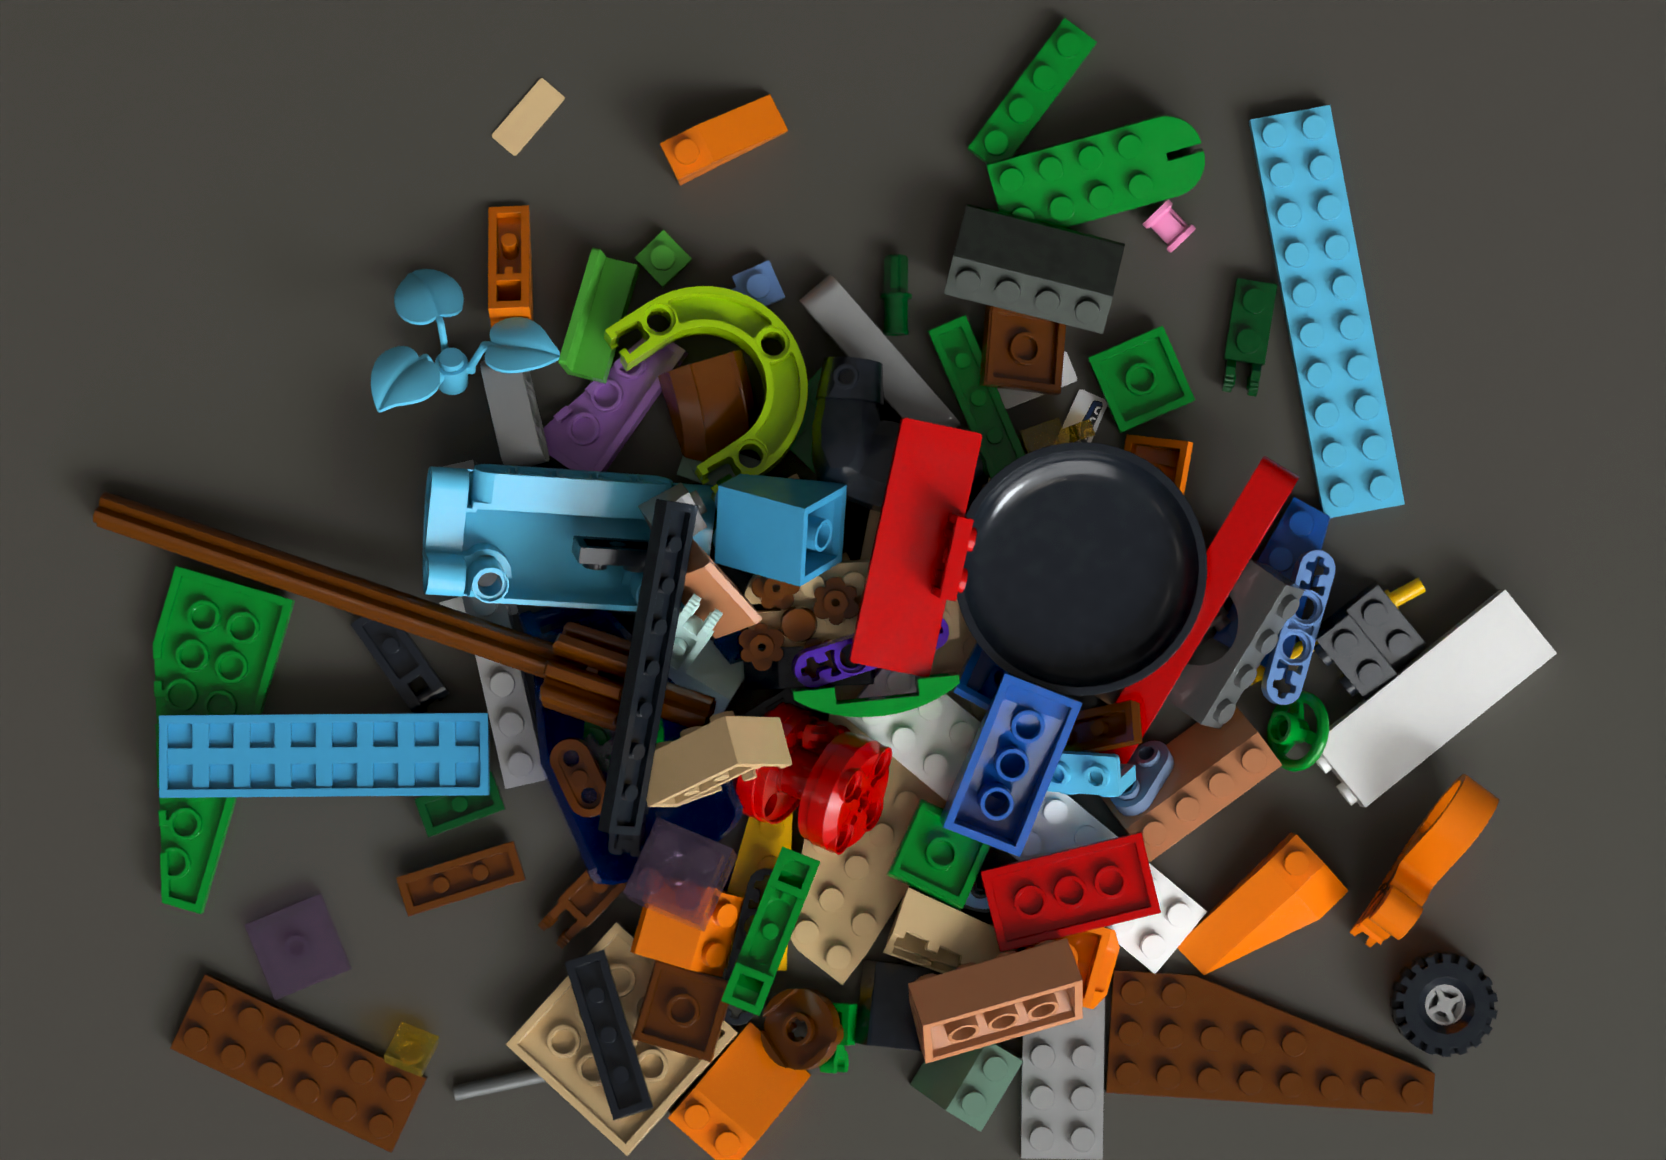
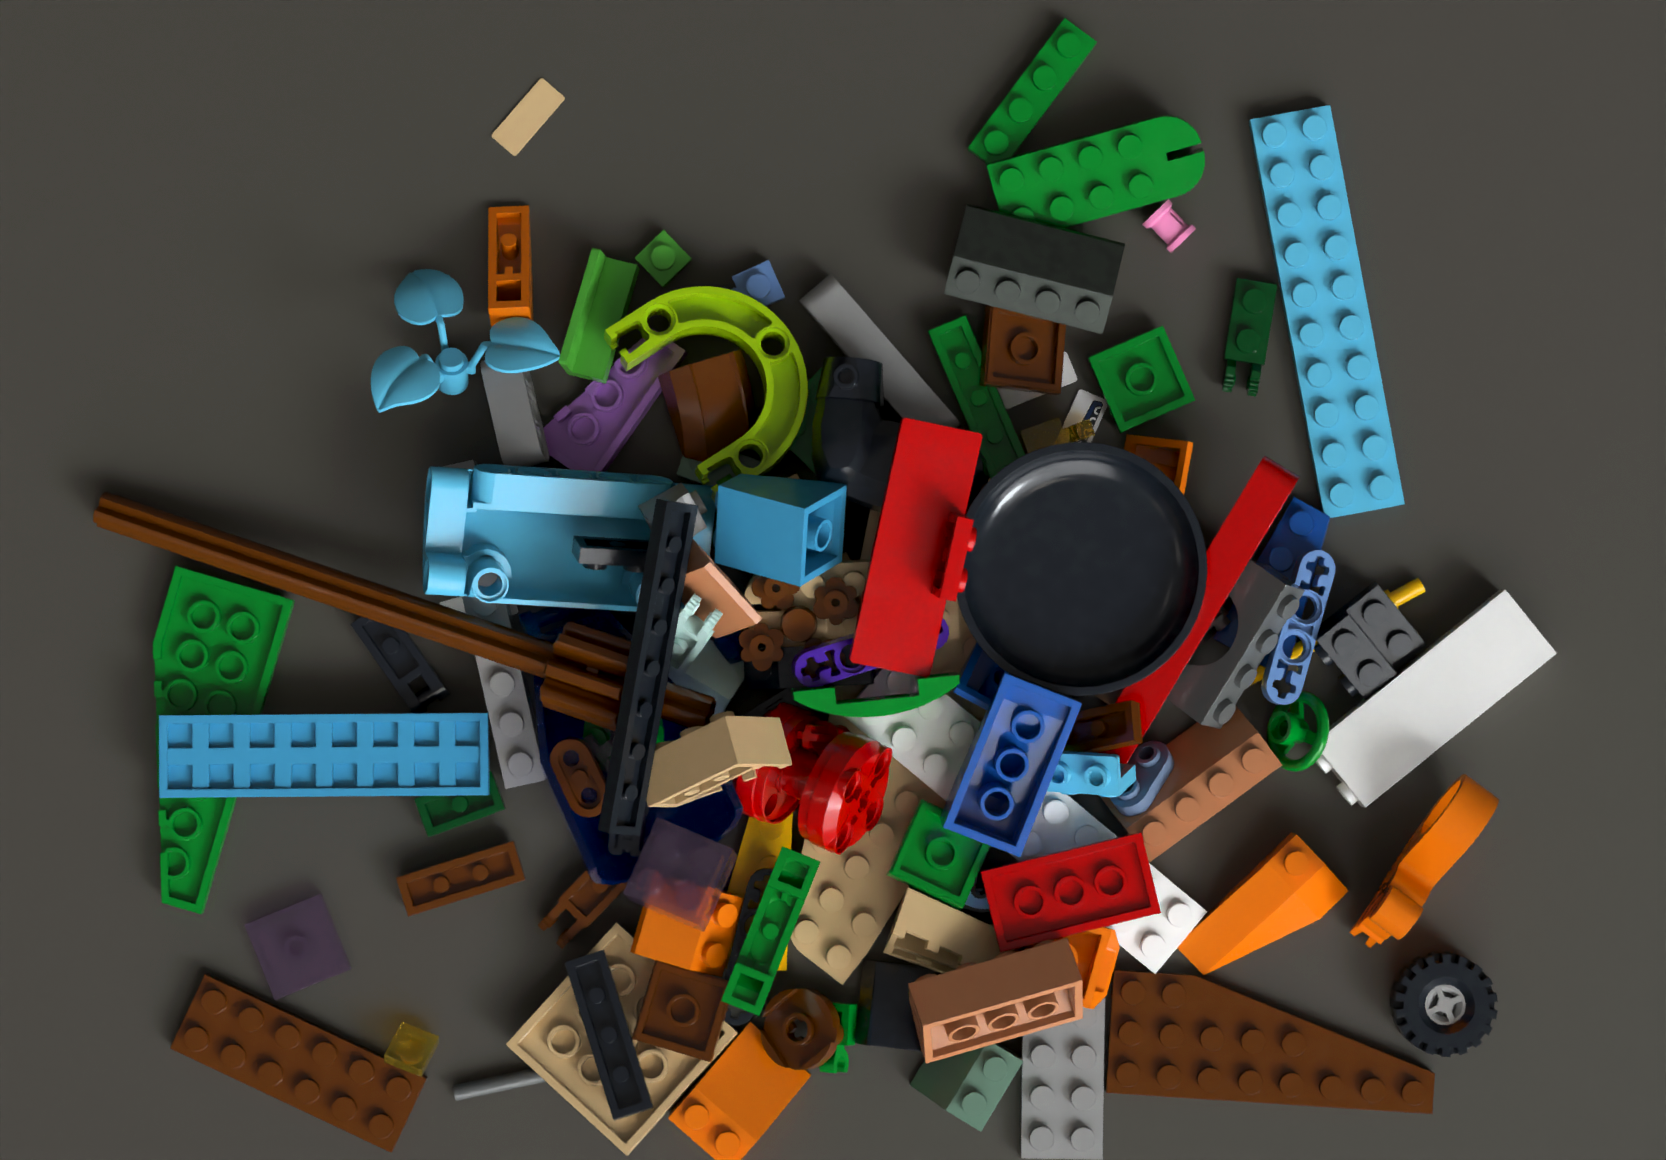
orange slope [660,94,788,186] -> none
dark green axle [880,254,912,336] -> none

